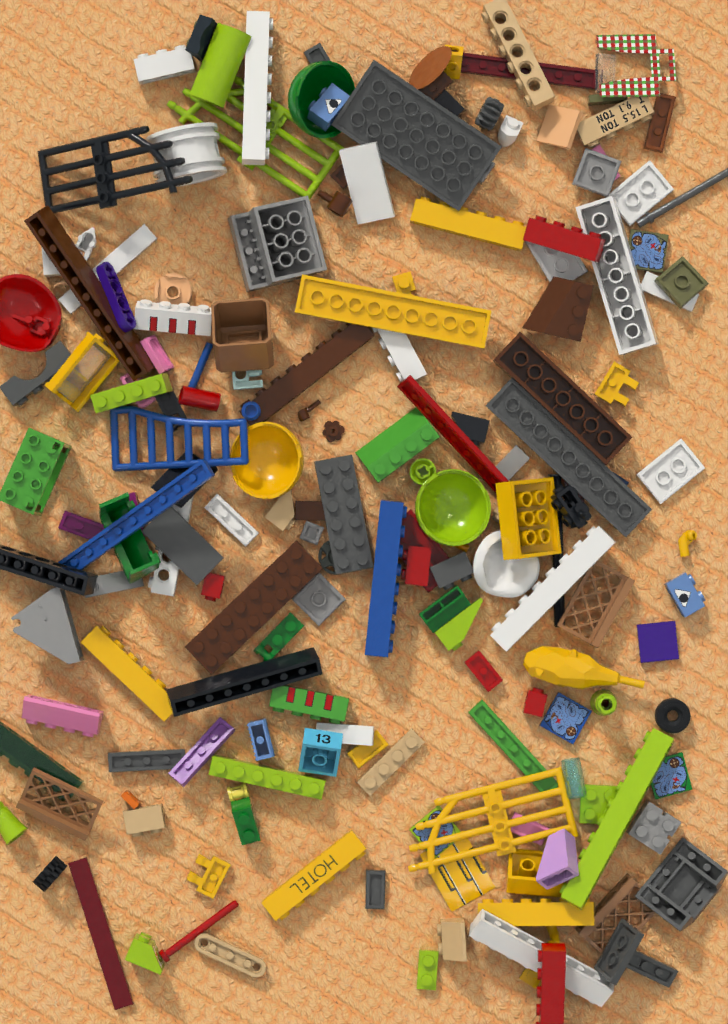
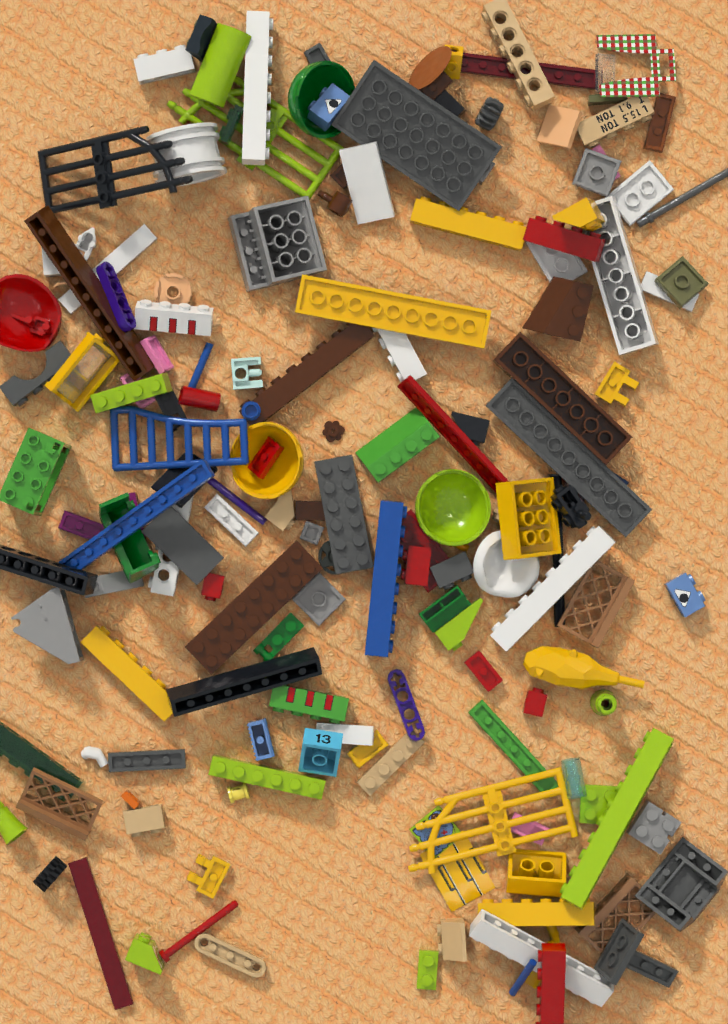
bright pink slope [22,695,104,737] -> none
medium lavender plate [168,717,235,787] -> none
medium nougat plate [211,298,274,373] -> none
green brick [231,797,261,845] -> none
yellow brick [261,829,366,921] -> none
reddish brown hand [298,400,321,422] -> none
dark grey tile [365,870,385,909] -> none
yellow plate [392,271,416,296] -> none
lime wheel [409,458,436,485] -> none
light grey tile [495,445,530,481] -> none
white plate [498,115,523,147] -> none
lavender slope [536,829,579,890] -> none
tile [540,692,592,744] -> none
tile [628,229,669,273] -> none
white tile [636,439,705,504] -> none
dark purple tile [636,621,679,663] -> none
tile [651,752,692,799] -> none
black tyre [655,698,691,733] -> none
yellow arm [678,530,697,557] -> none
none -> white arm [81,746,108,768]
none -> dark purple bar [207,477,267,525]
none -> clear green plate [219,105,243,146]
none -> red plate [247,436,284,479]
none -> dark purple beam [387,669,425,742]
none -> blue bar [509,959,537,996]
none -> yellow slope [552,197,605,232]

